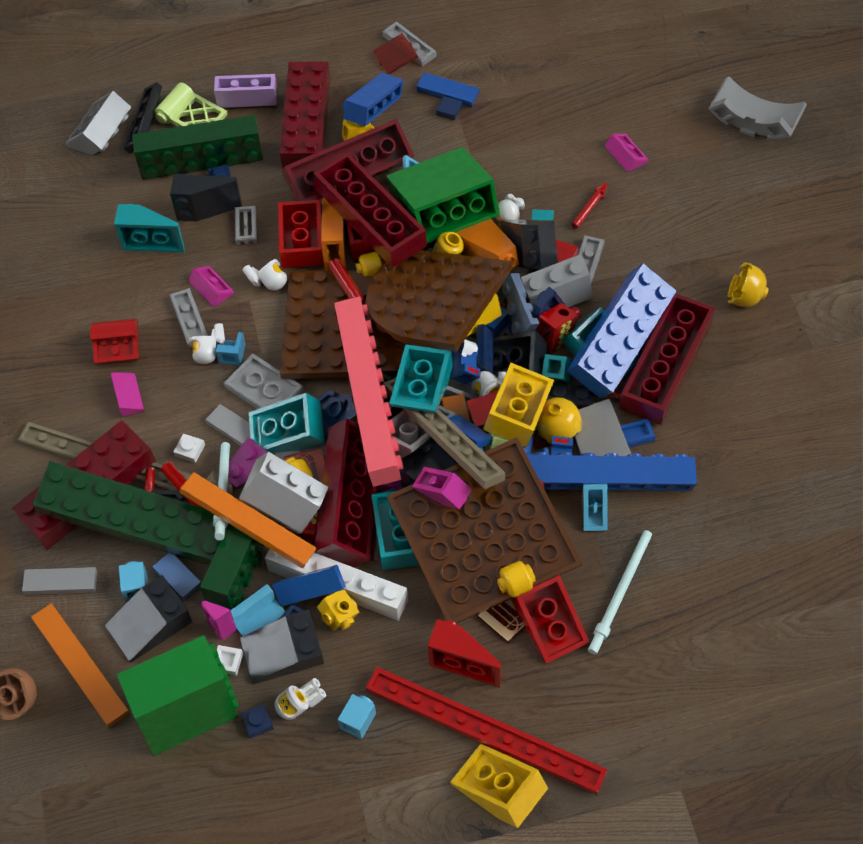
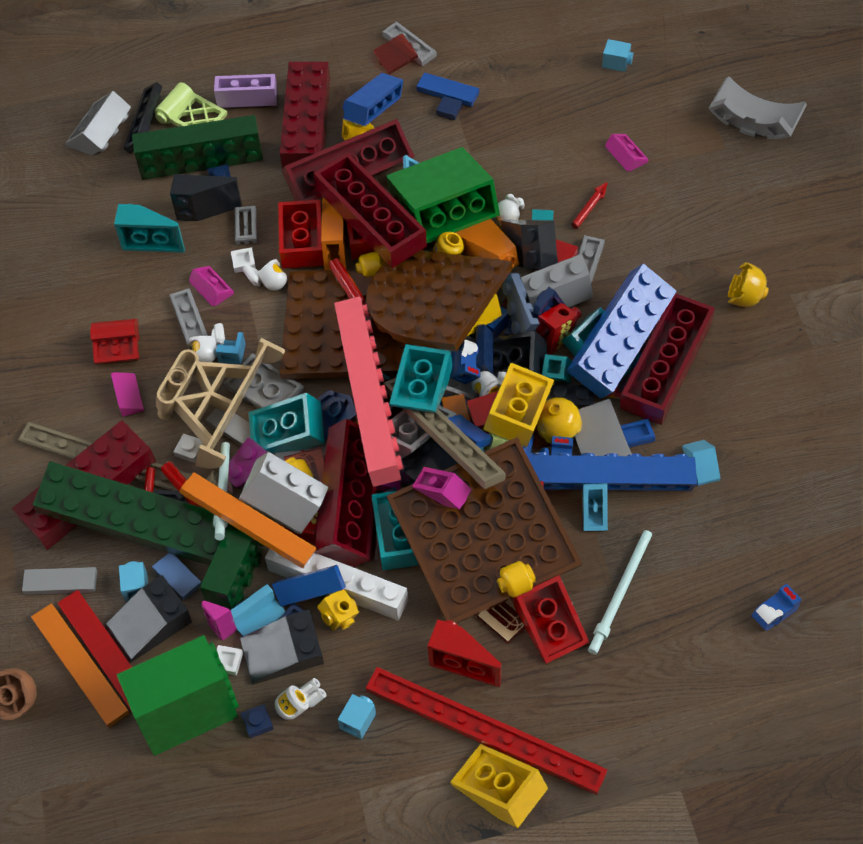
none -> red tile [57,590,133,714]
none -> tan piece [156,338,285,469]
none -> white plate [231,247,256,273]
none -> medium azure brick [602,39,634,72]
none -> medium azure slope [682,440,720,486]
none -> blue leg [752,583,802,631]

